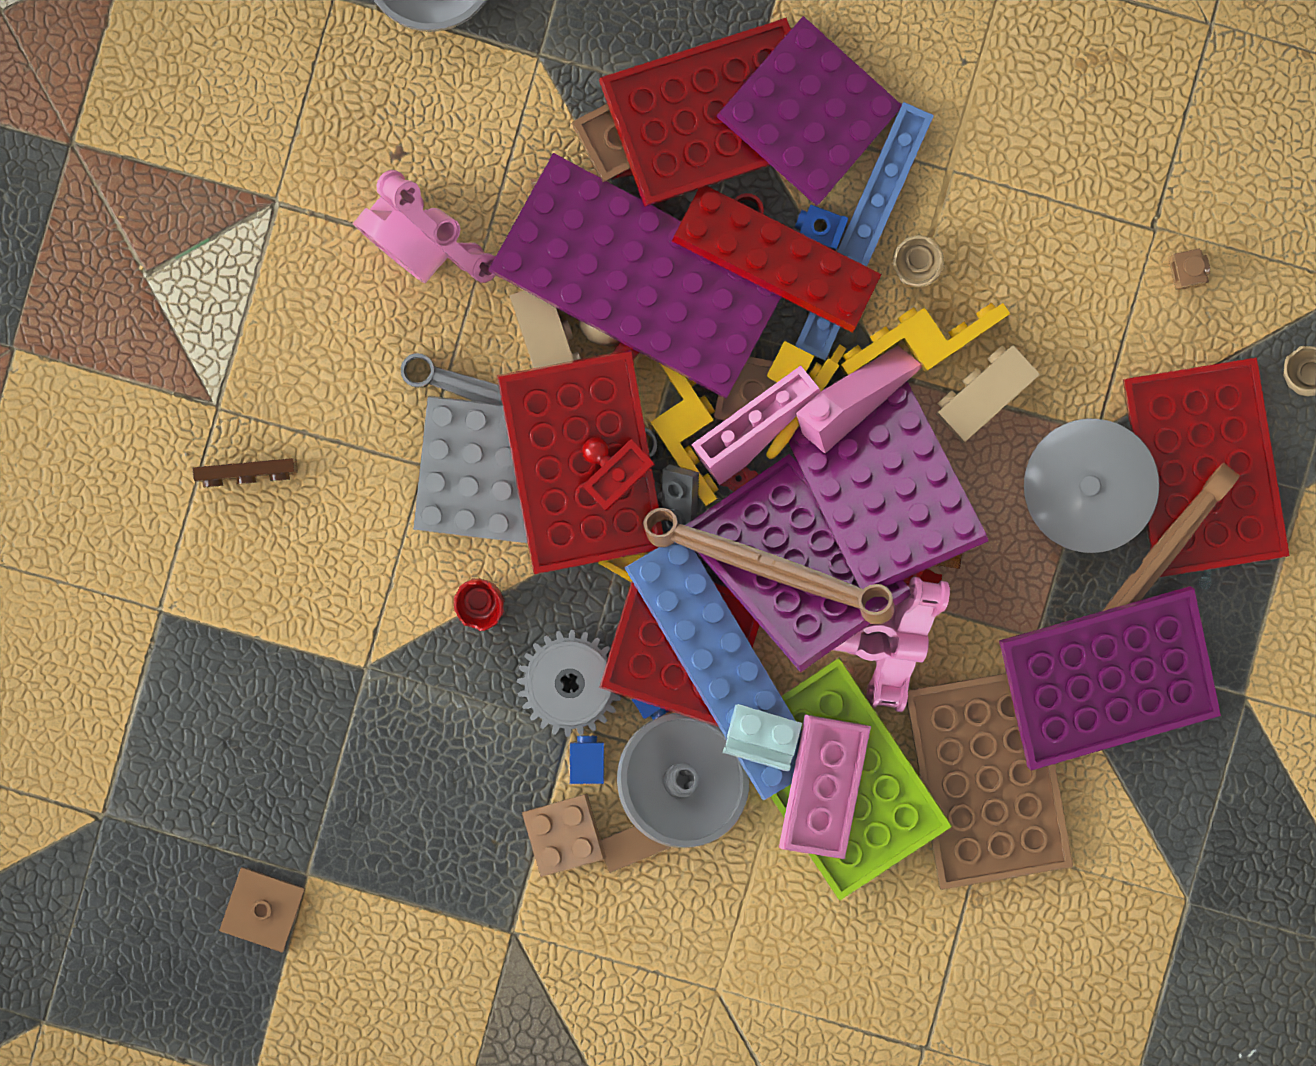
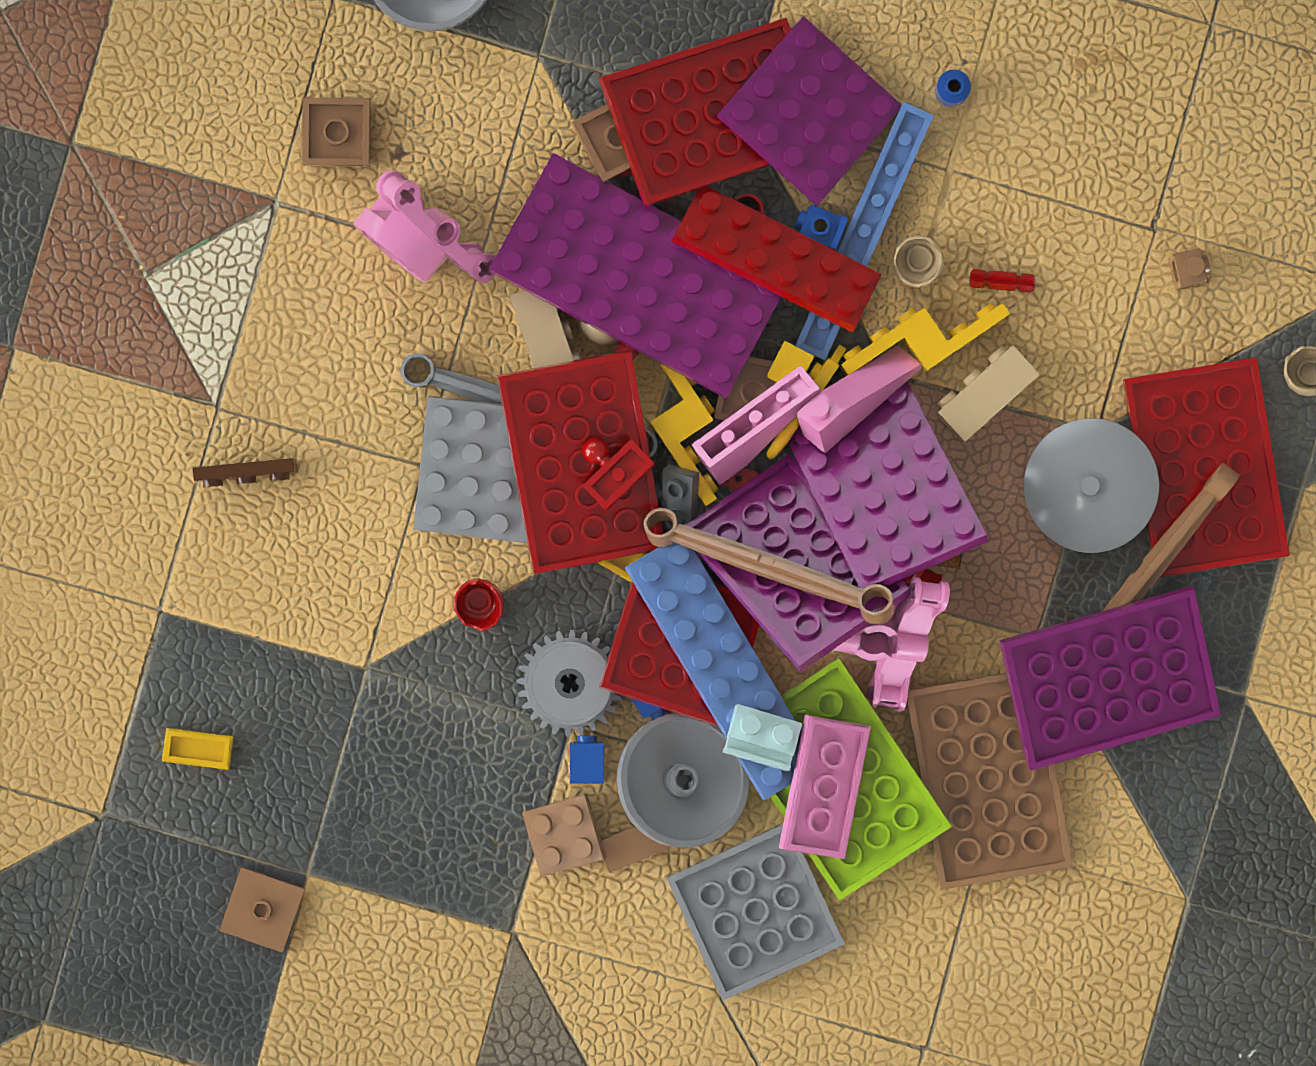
none -> yellow tile [162,728,234,770]
none -> medium nougat plate [302,97,371,167]
none -> light grey plate [666,823,845,1000]
none -> blue brick [935,70,971,108]
none -> red axle [969,269,1036,292]

